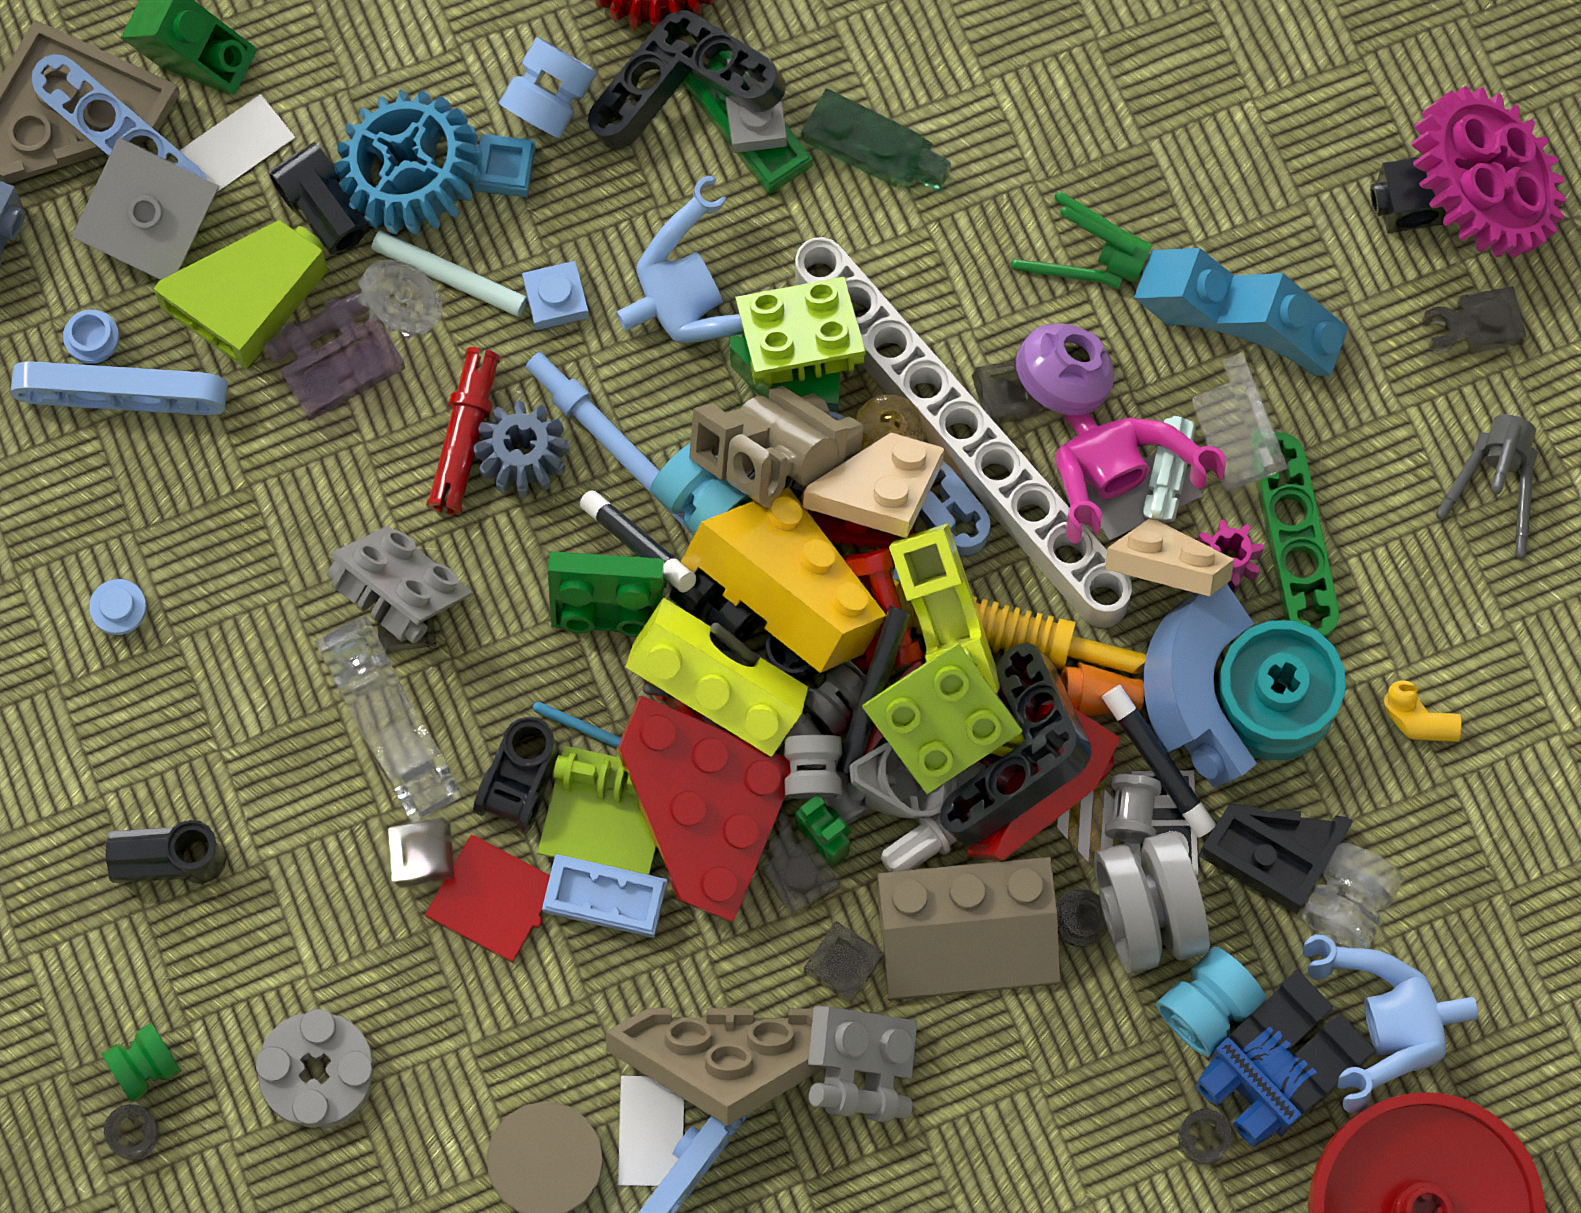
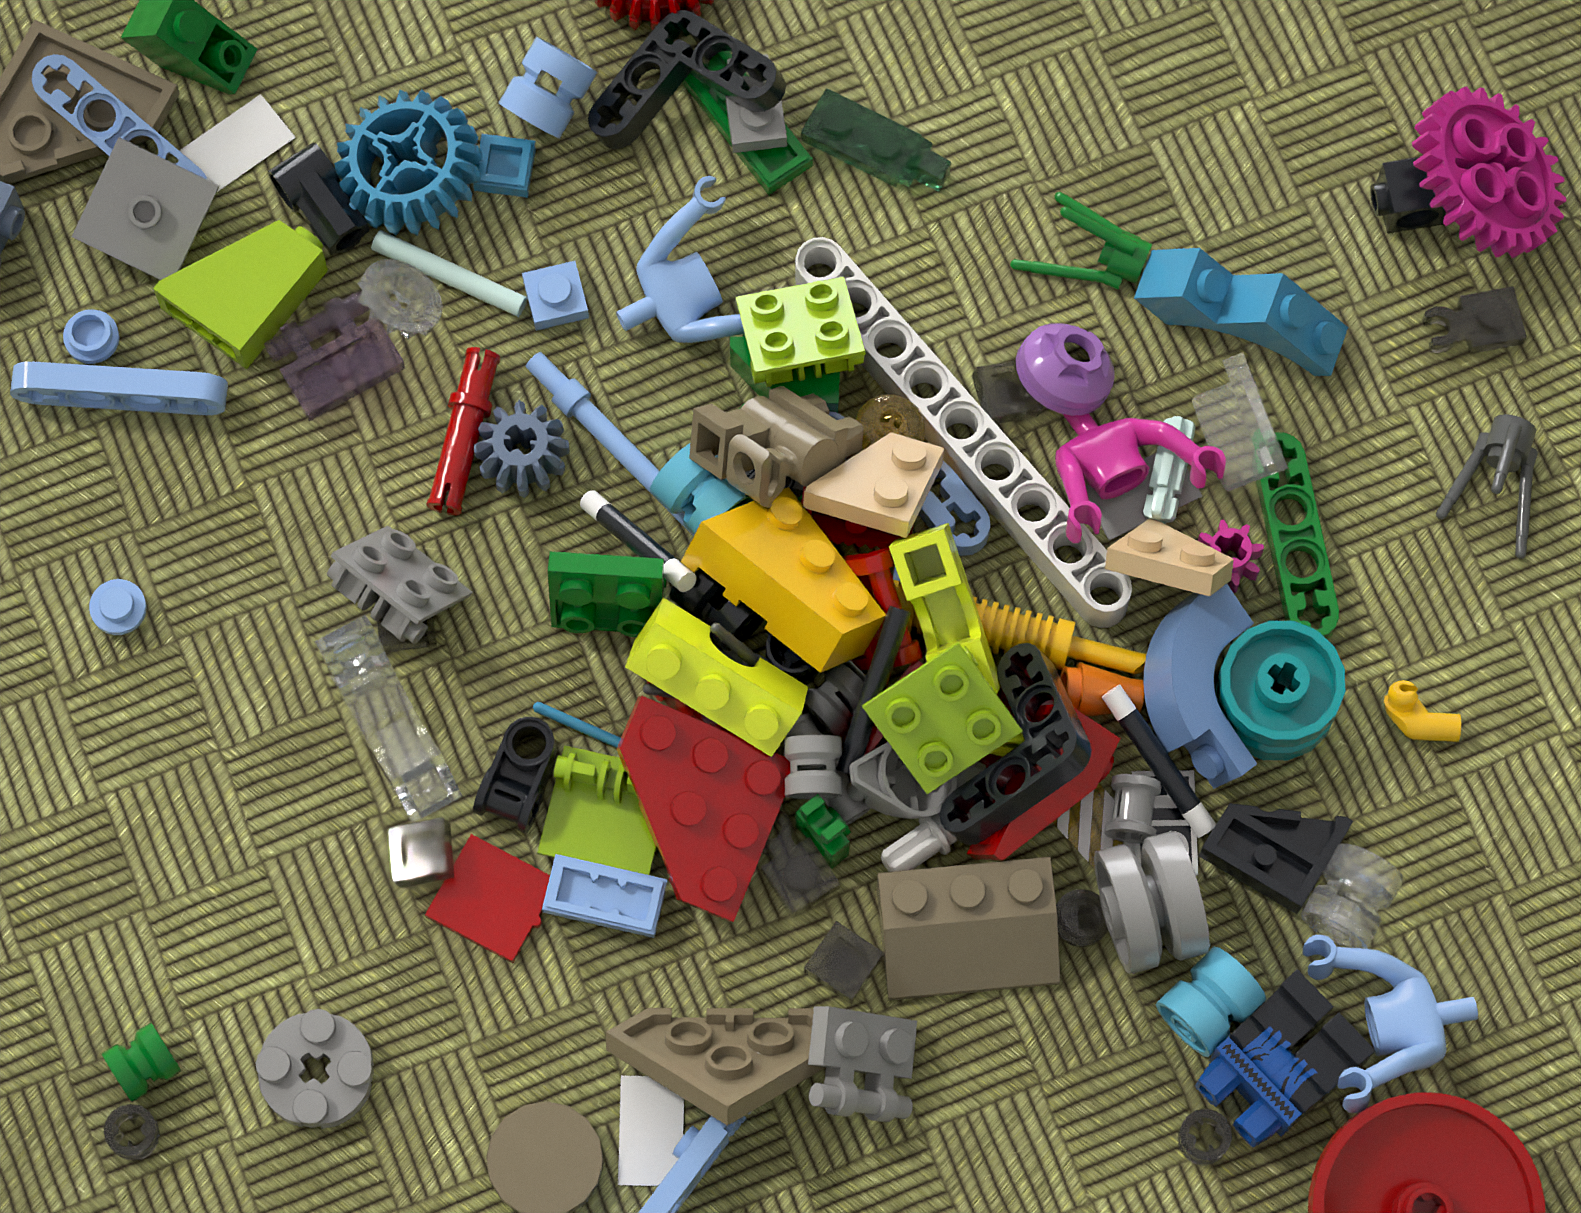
black piece [106,820,227,884] -> none

